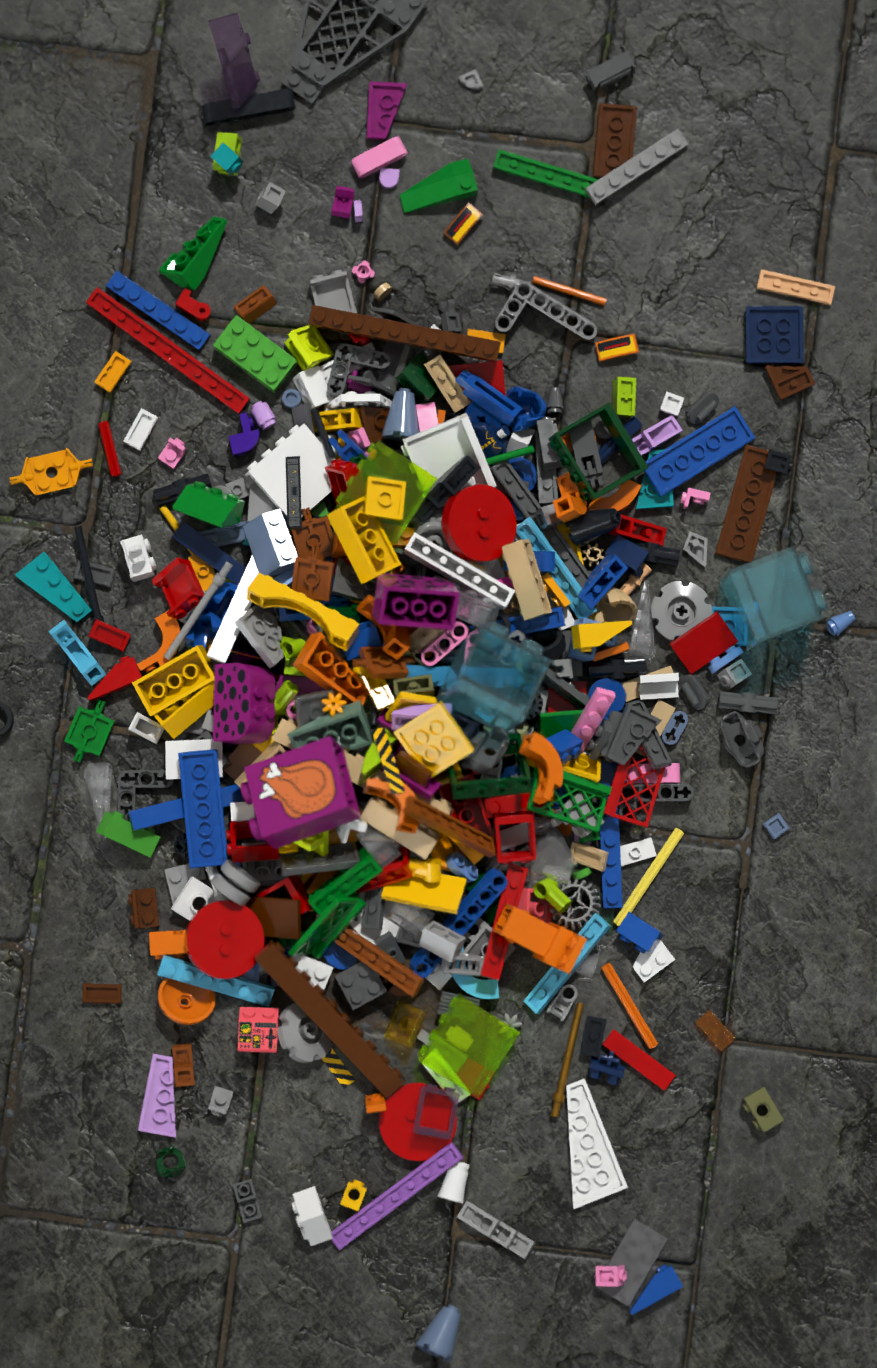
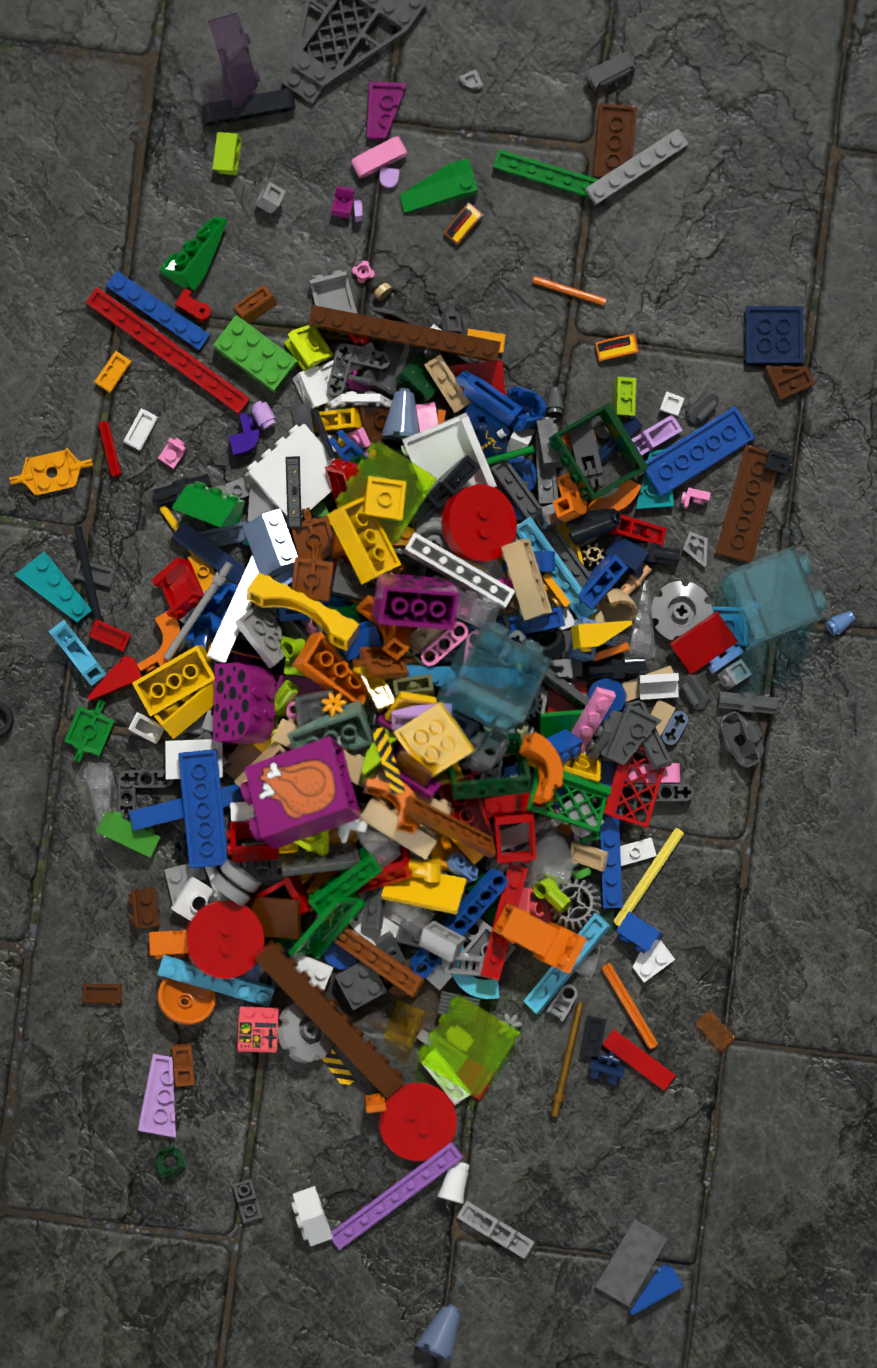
white hinge [120,535,157,582] -> none
light grey bracket [208,1086,234,1117] -> none
teal brick [211,142,244,175] -> none
sand blue tile [282,389,301,409] -> none
yellow brick [340,1179,367,1211] -> none
window [412,1083,460,1140] -> none
light grey pin [491,273,531,294] -> none
light grey beam [495,281,597,340] -> none
white wing [566,1078,628,1209] -> none
bright pink bracket [595,1265,627,1286] -> none
olive brick [742,1086,784,1132] -> none
light nougat tile [757,269,835,306] -> none
sand blue tile [763,813,790,839] -> none

